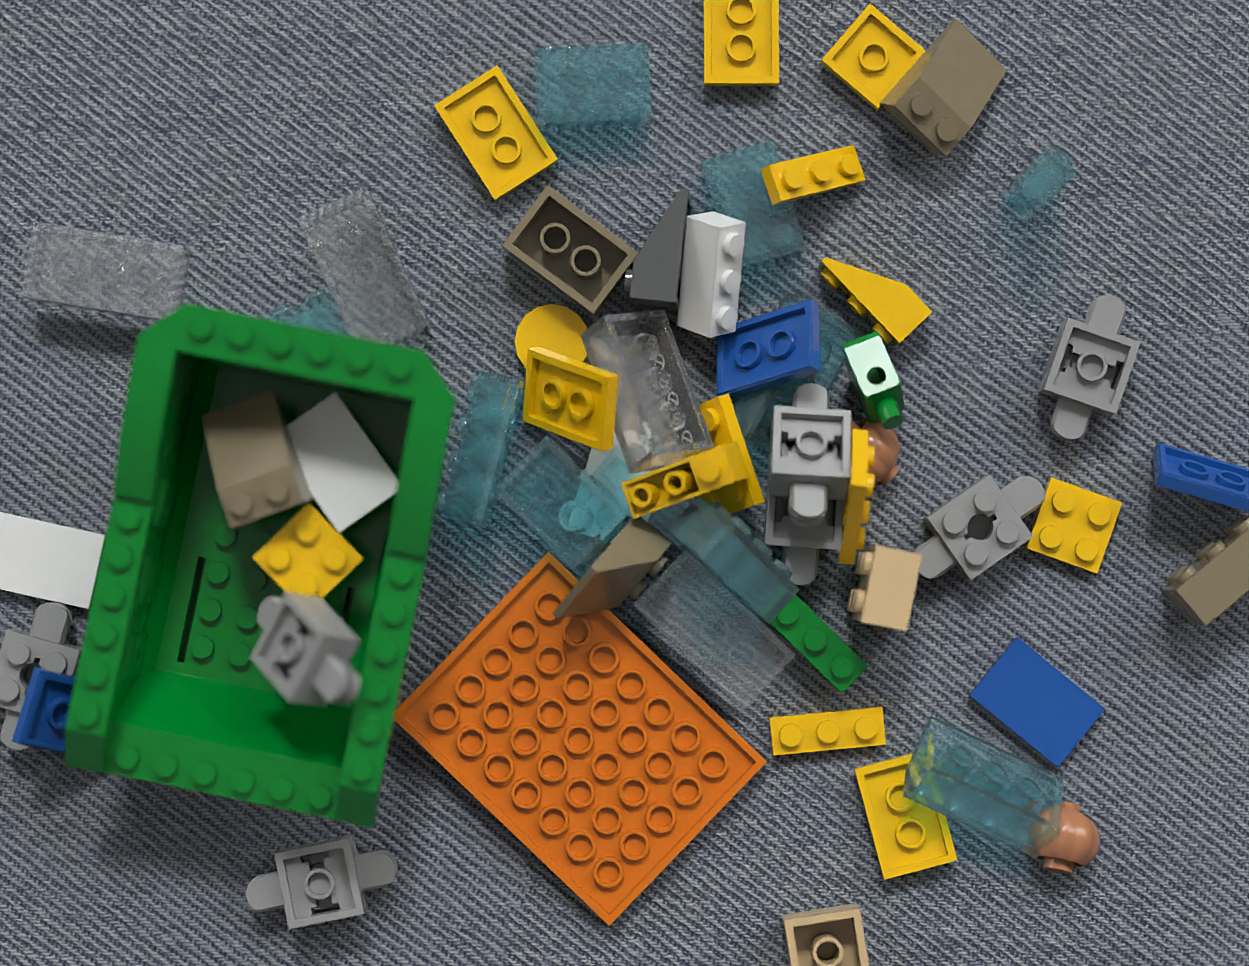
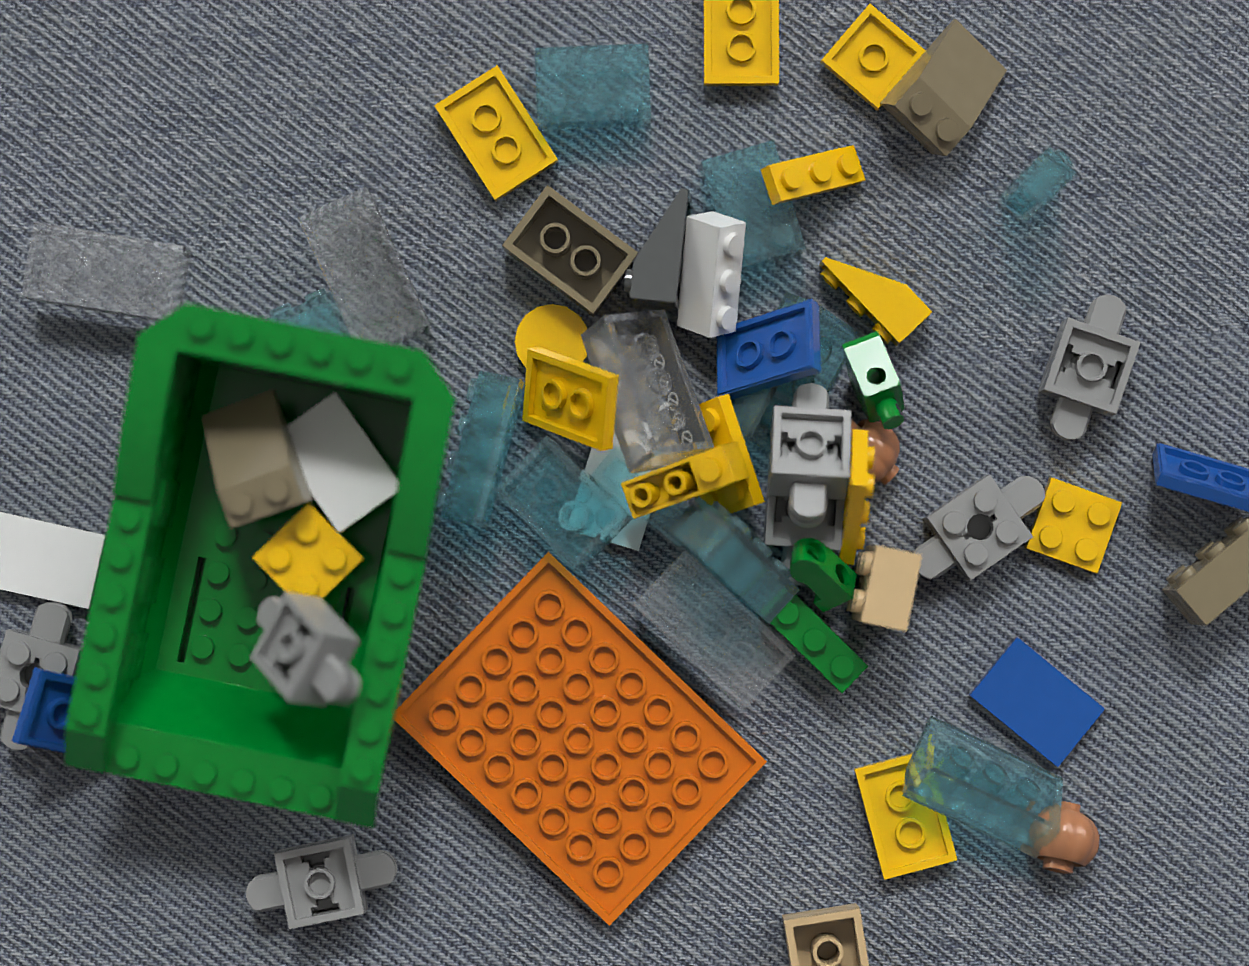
dark tan slope [552,517,672,619] -> none
yellow plate [769,706,886,756] -> none
none -> green leg [789,538,856,612]

